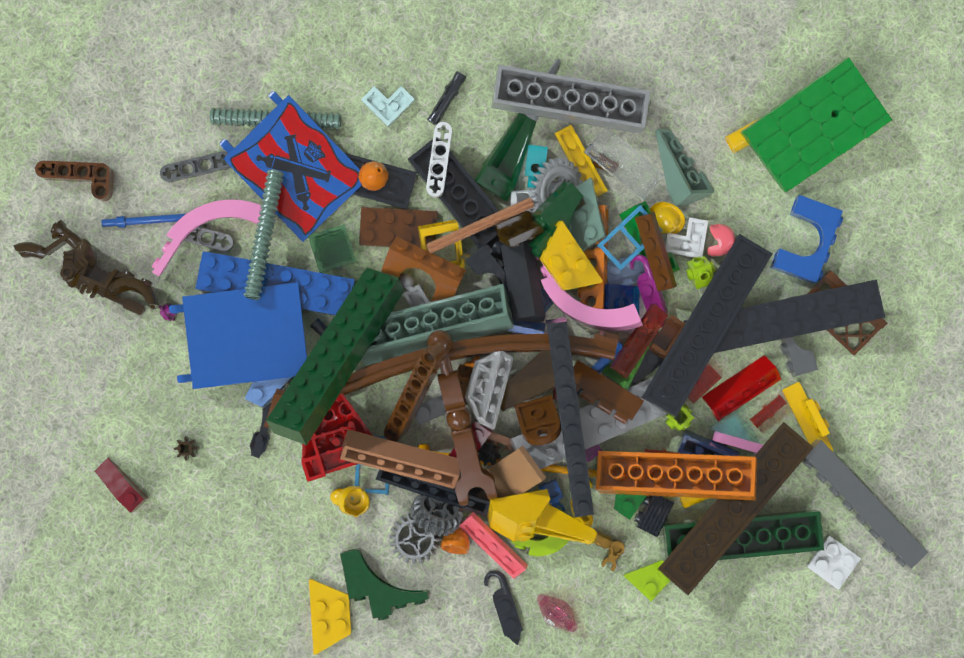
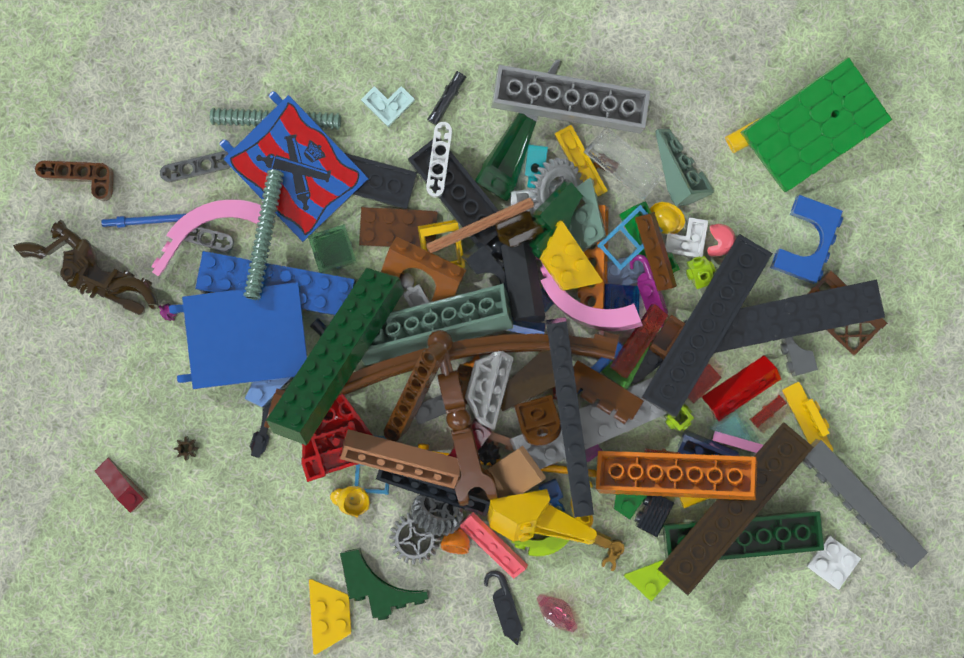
orange helmet [359,161,389,191] -> none

